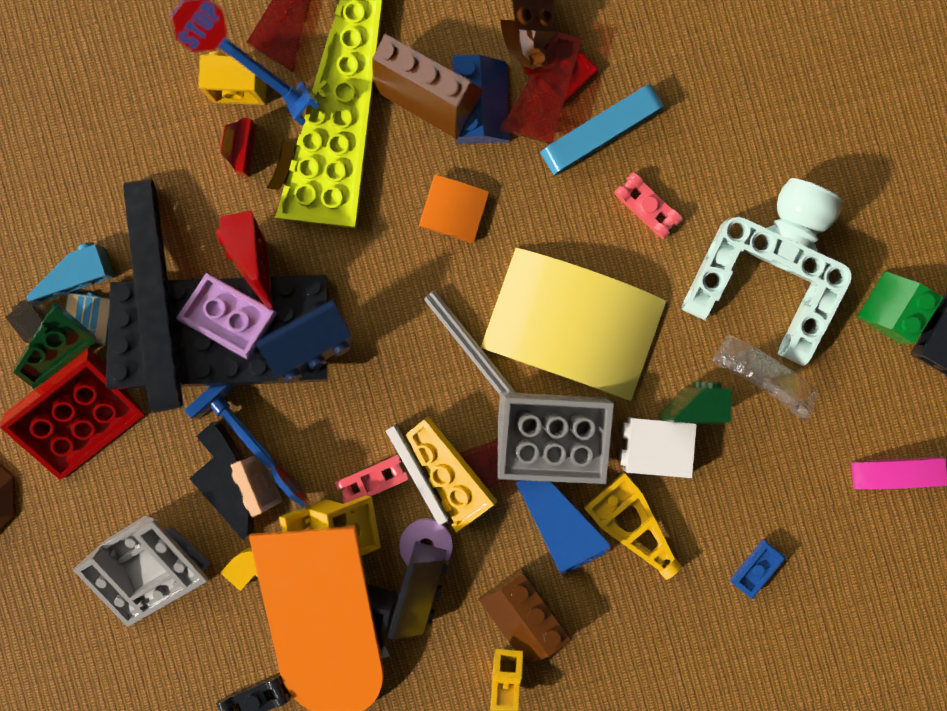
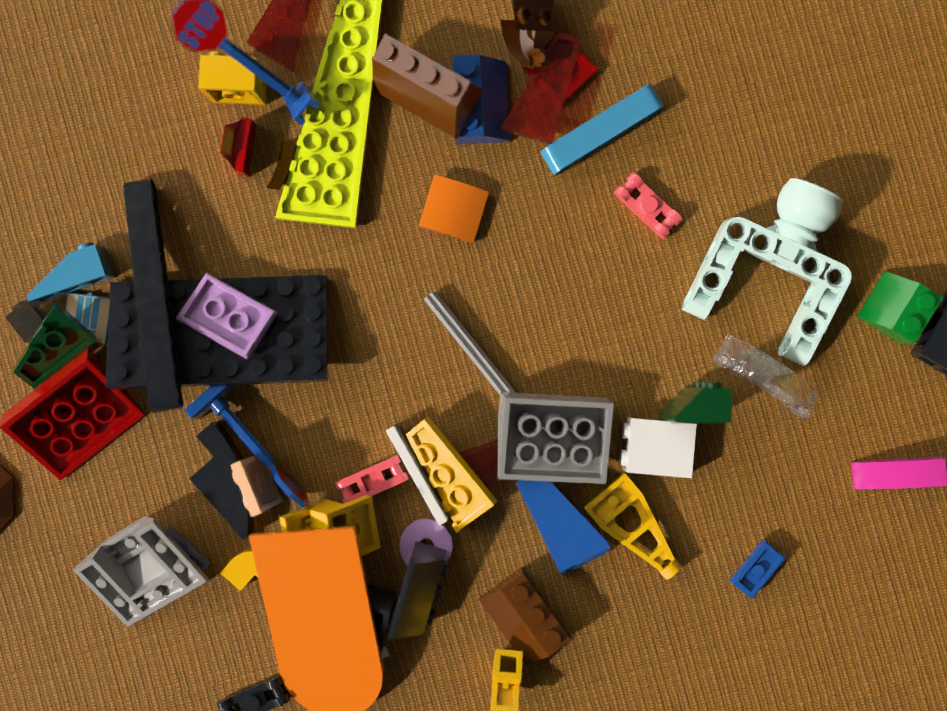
red slope [216,210,273,309] -> none
dark blue slope [256,301,354,384] -> none
light yellow slope [481,248,666,401] -> none

